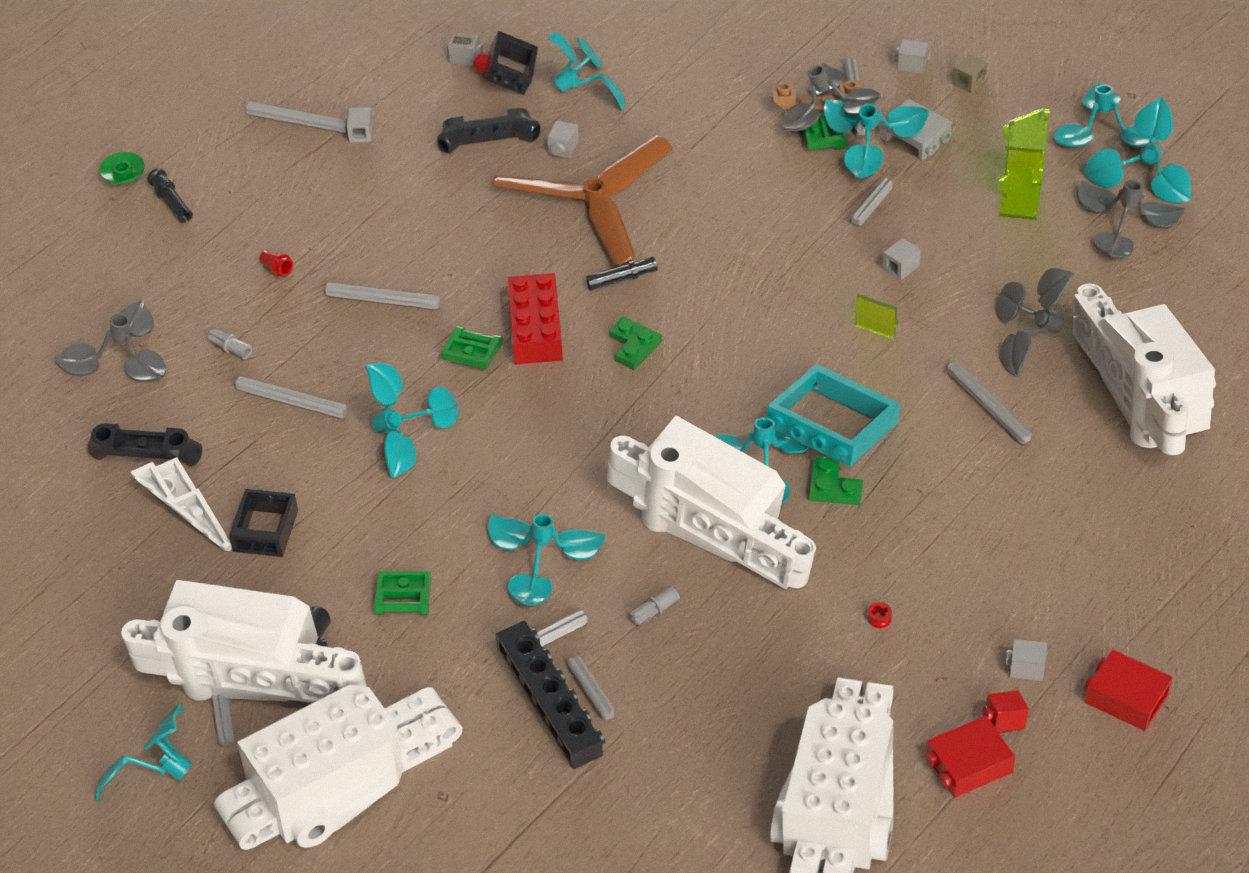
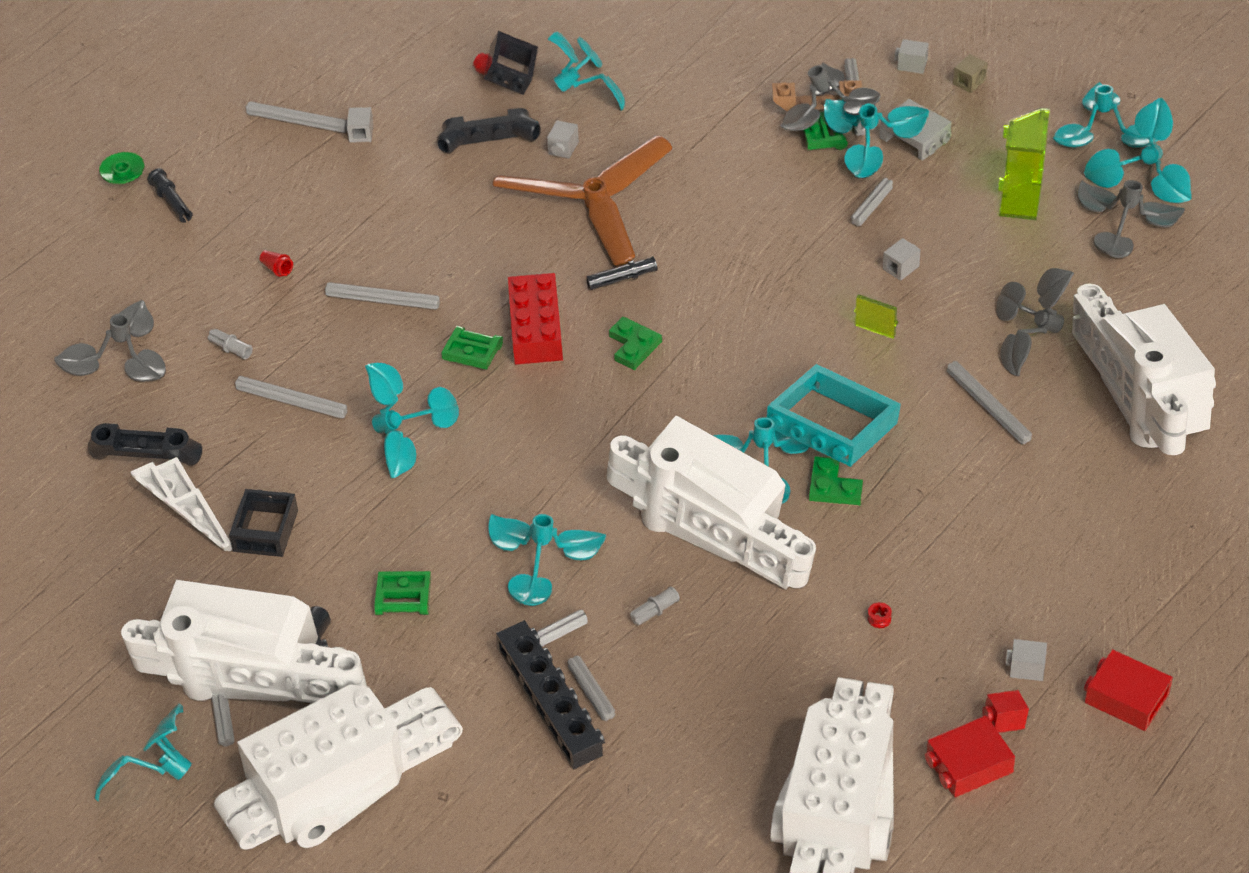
light grey brick [448,33,483,66] -> none

